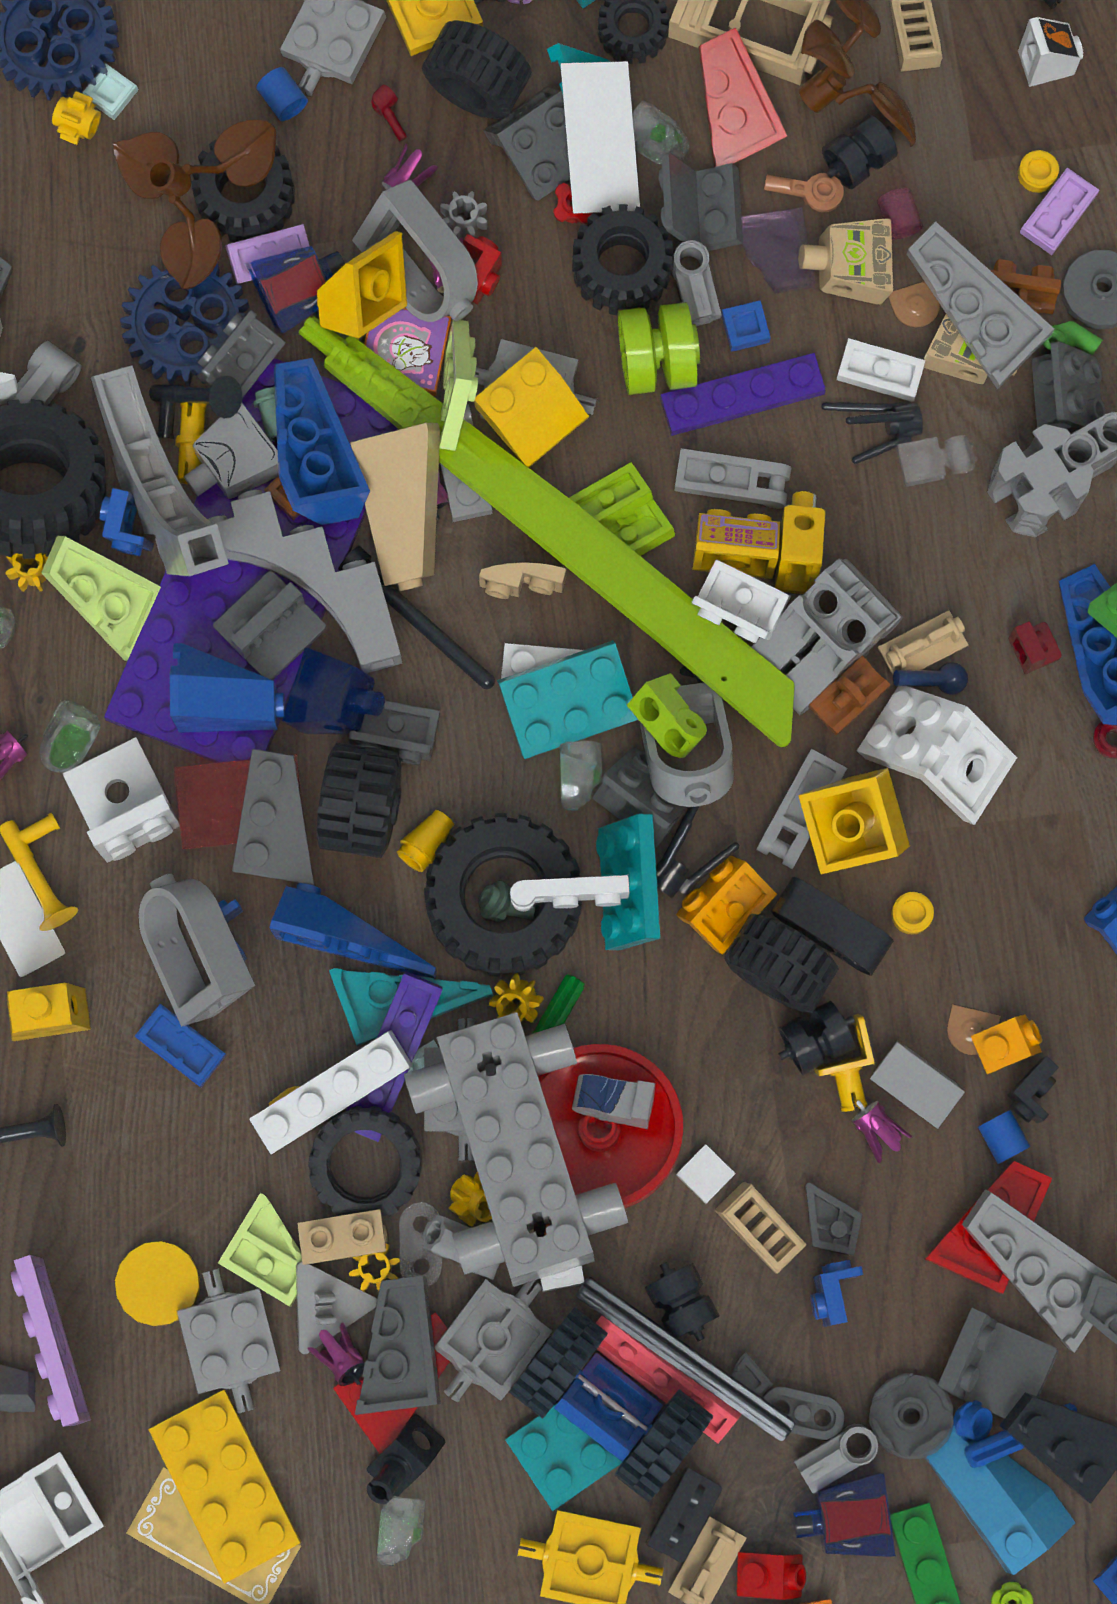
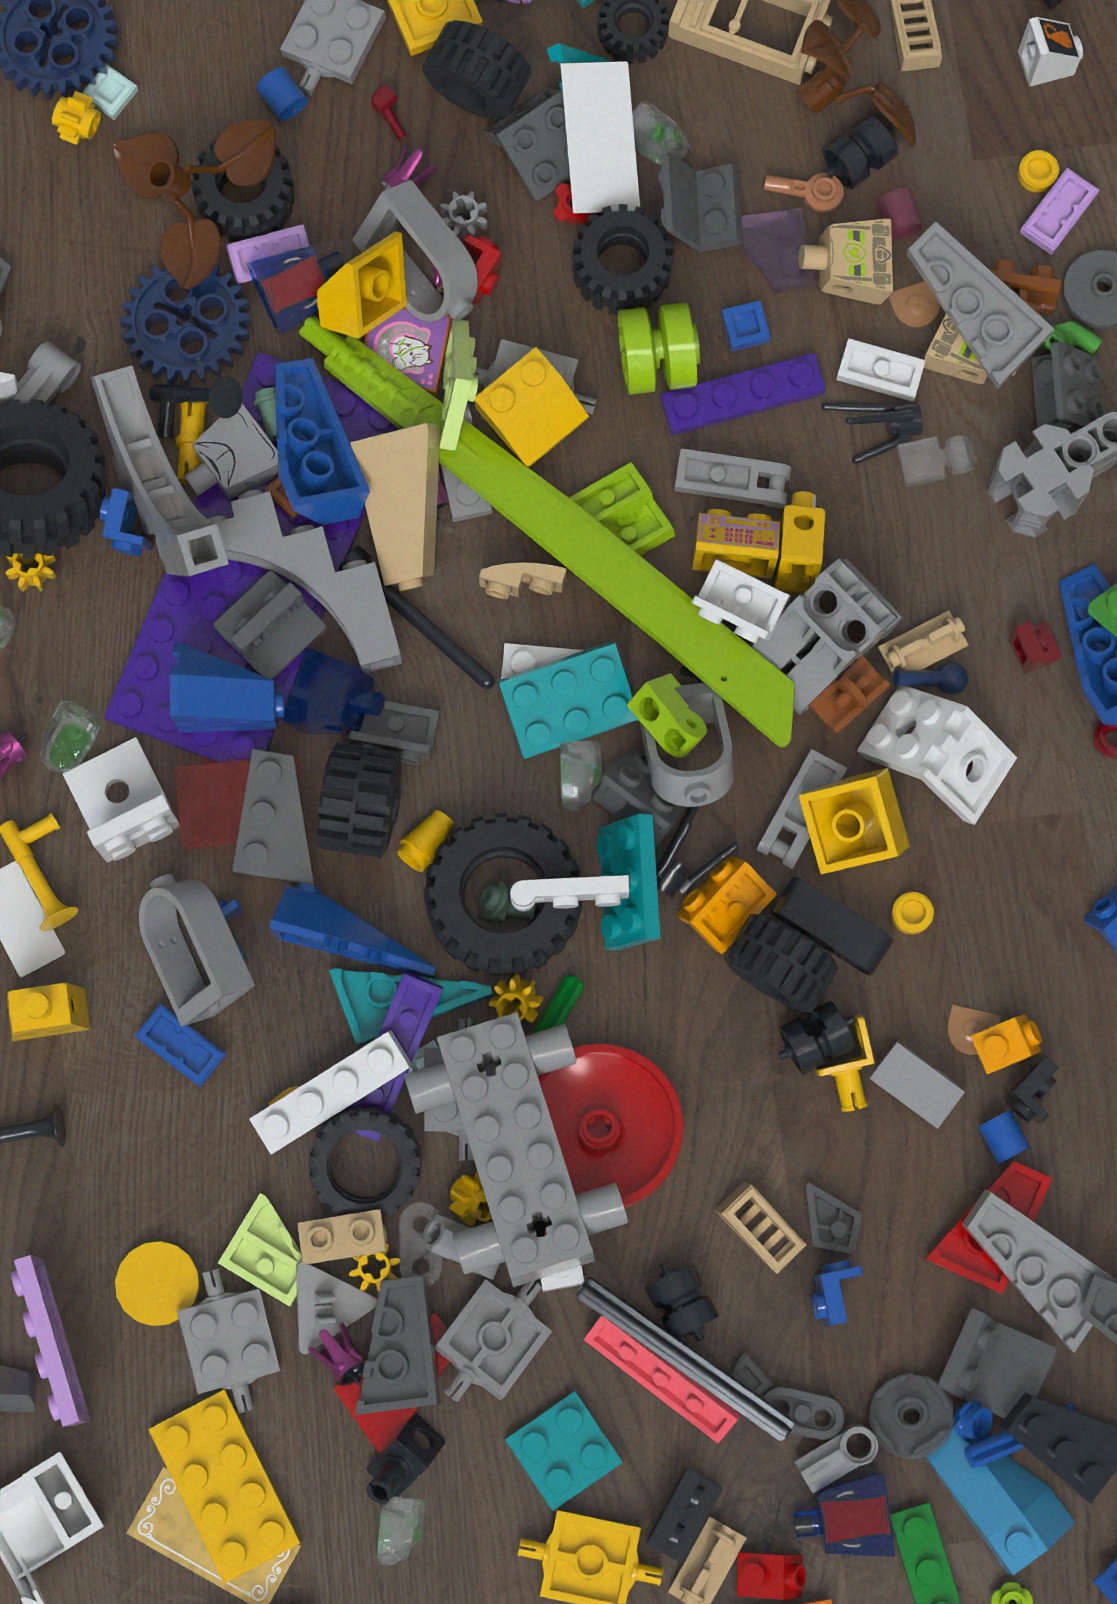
yellowish green wing [41,536,161,661] -> none
dark grey bracket [197,310,286,397] -> none
black plate [509,1307,713,1502] -> none
leg [572,1074,655,1129] -> none
light grey piece [671,240,722,326] -> none
white tile [676,1144,736,1204] -> none
wing [698,27,787,167] -> none
flat silver piece [852,1100,913,1163] -> none

